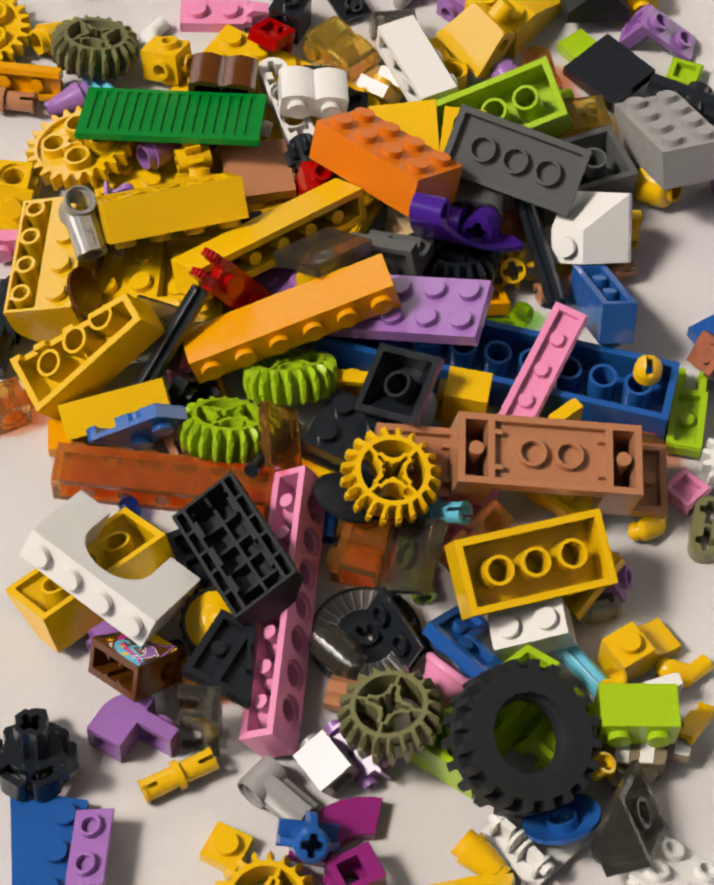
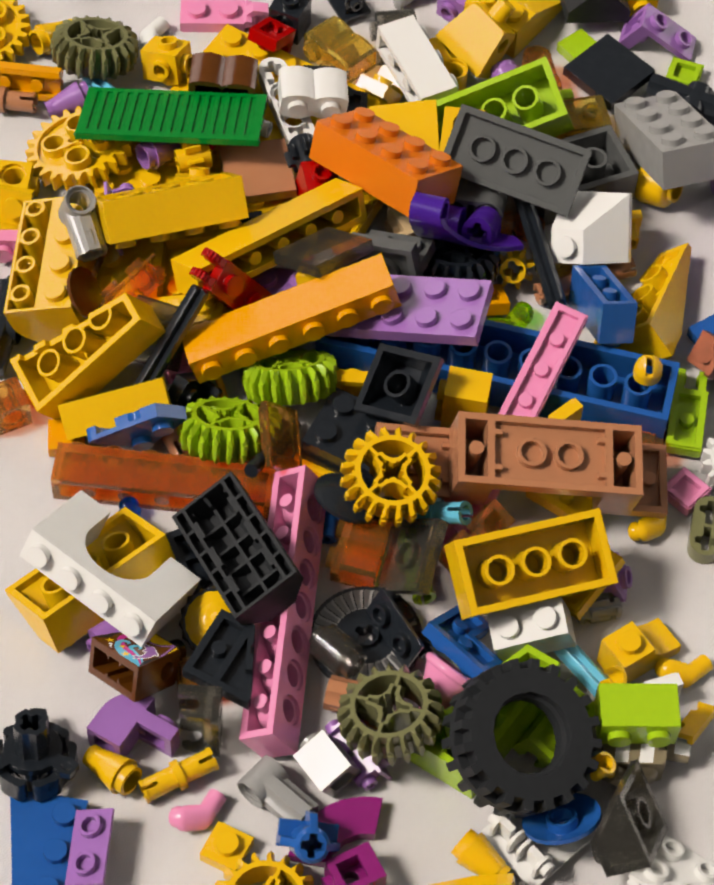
none -> yellow cone [82,744,142,796]
none -> clear orange hinge [97,253,167,309]
none -> bright pink arm [168,789,227,832]
none -> yellow wedge [594,243,691,360]

